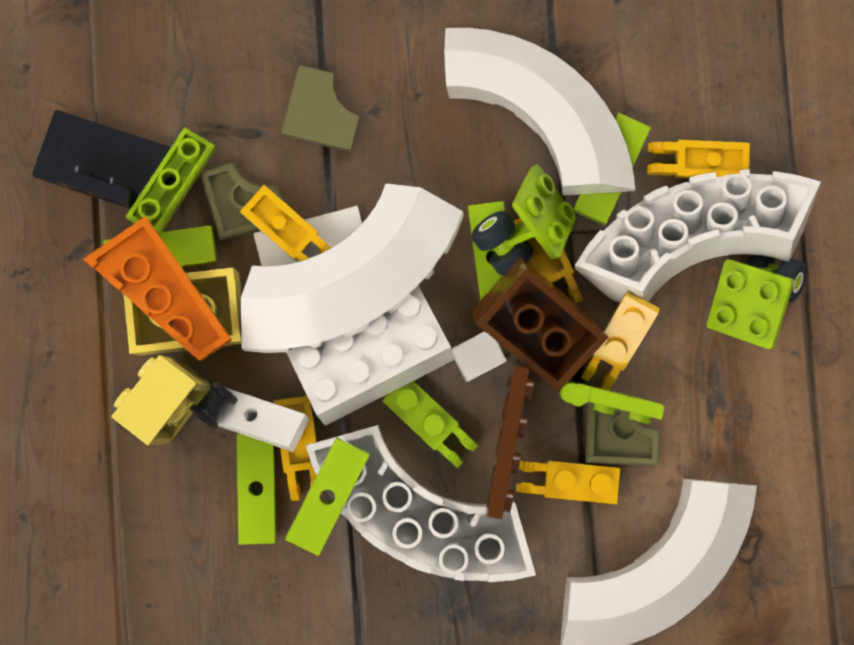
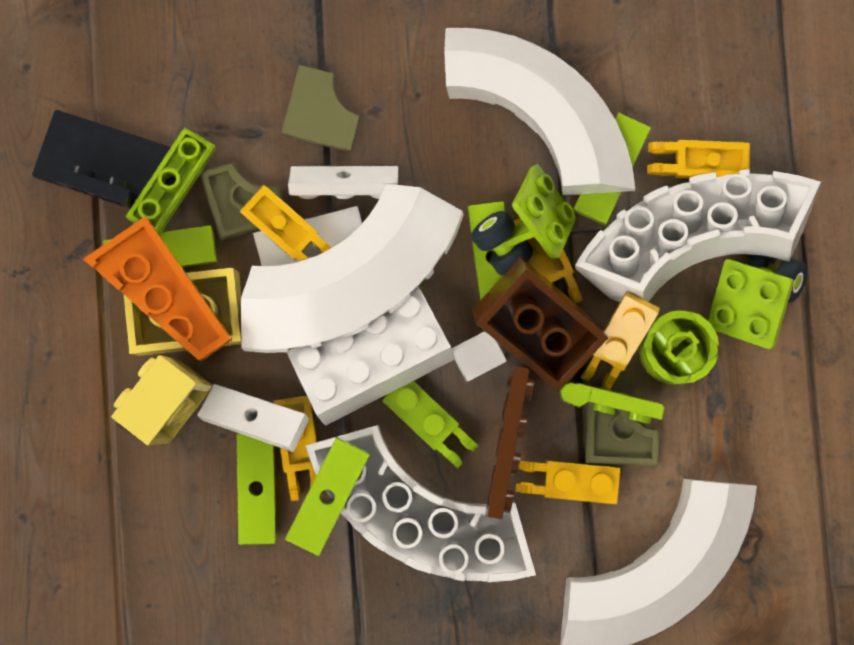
black bush [189,380,238,429] -> none
none -> white tile [288,166,398,199]
none -> lime brick [637,310,719,385]

